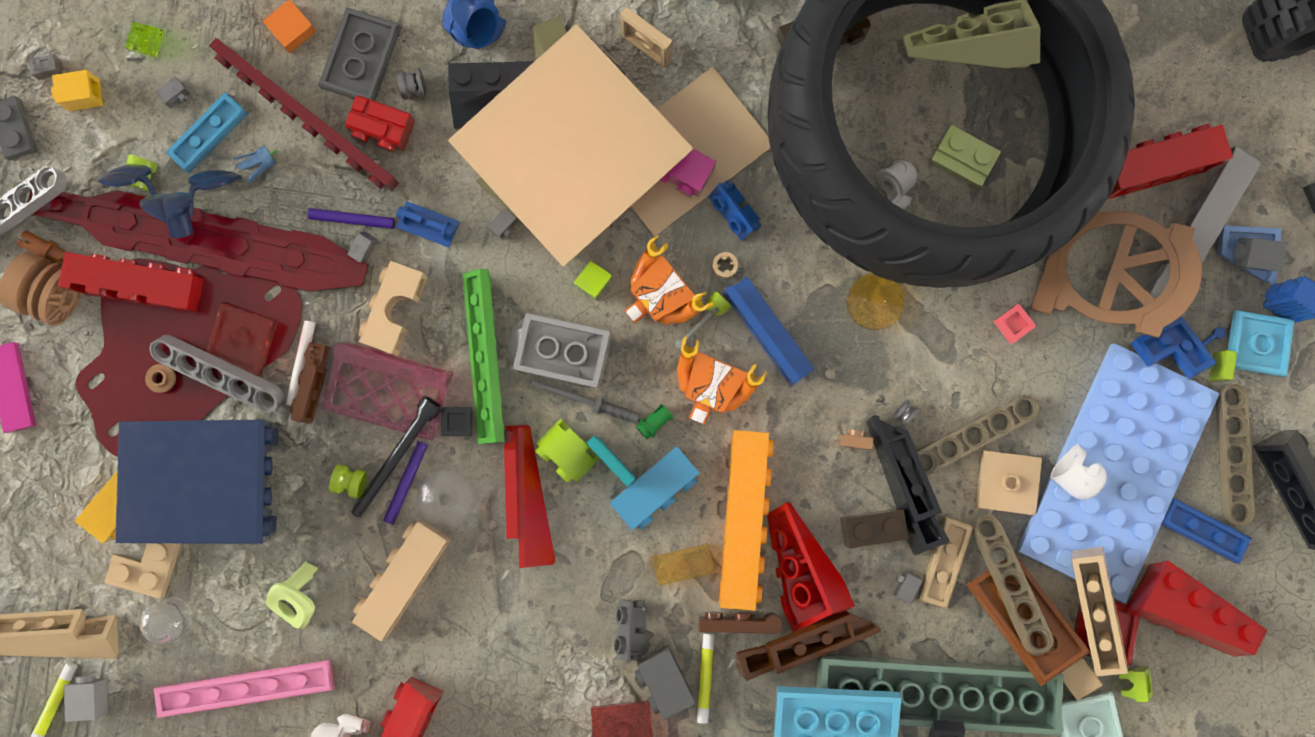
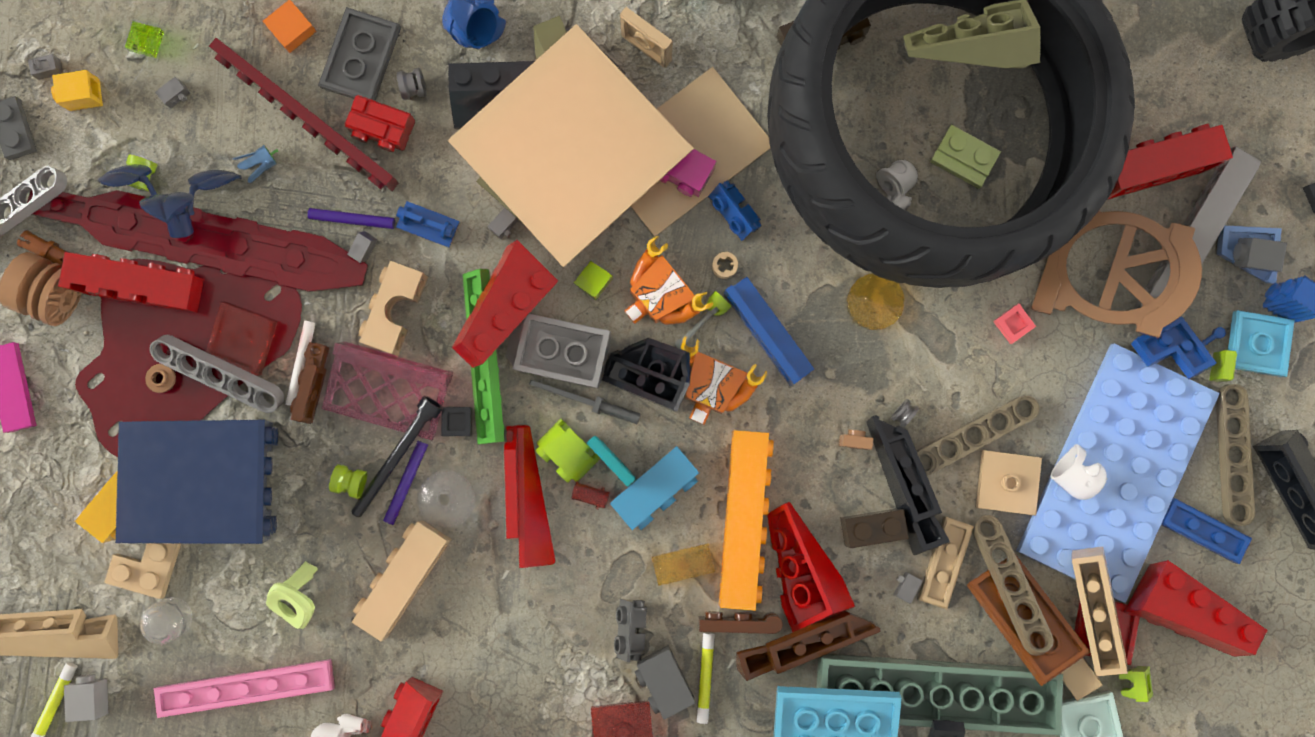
dark azure tile [165,92,248,174] -> none
green pin [636,404,674,440] -> none
none -> red wedge [452,240,558,368]
none -> clear red pin [571,482,610,510]
none -> black wedge [602,338,690,413]

